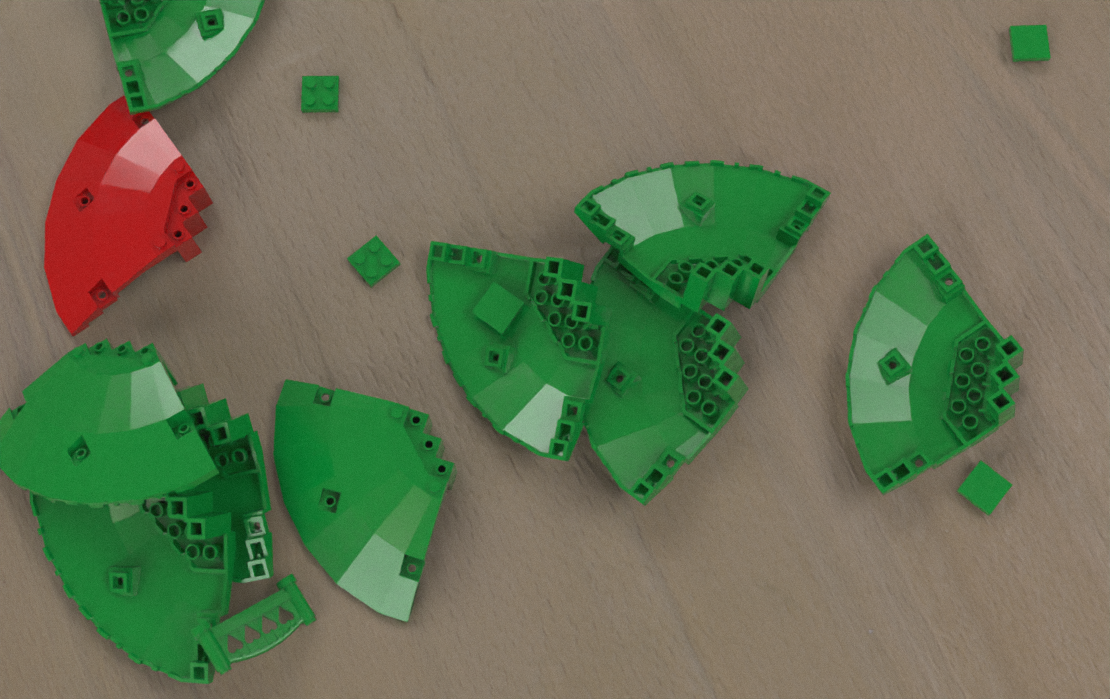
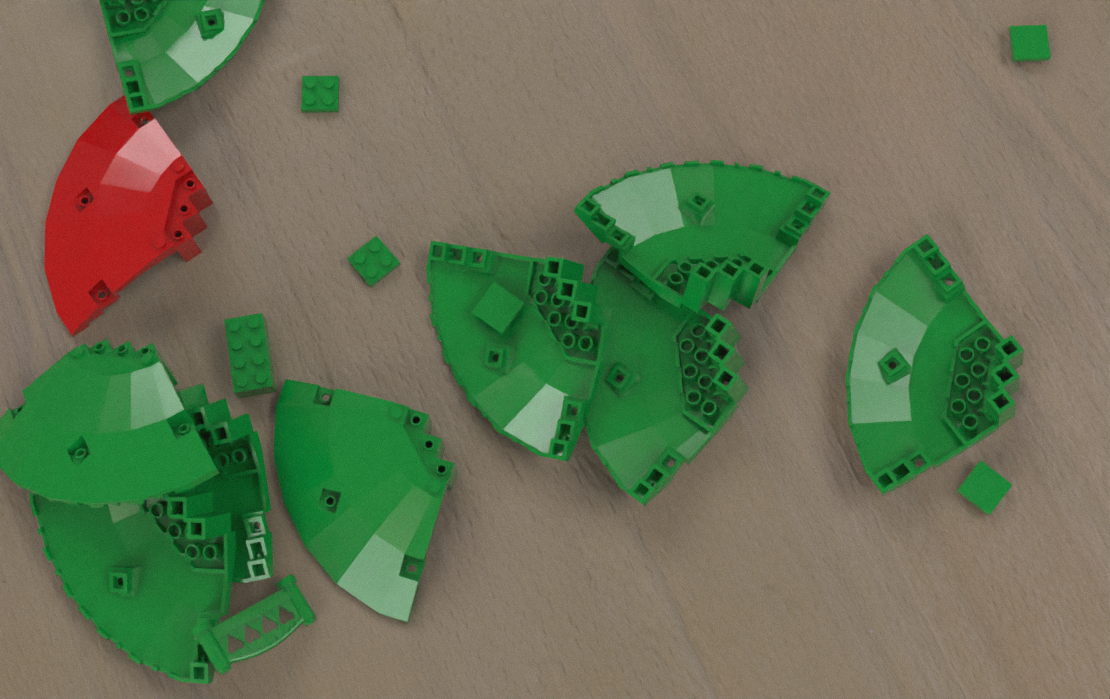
none -> green brick [224,313,276,399]

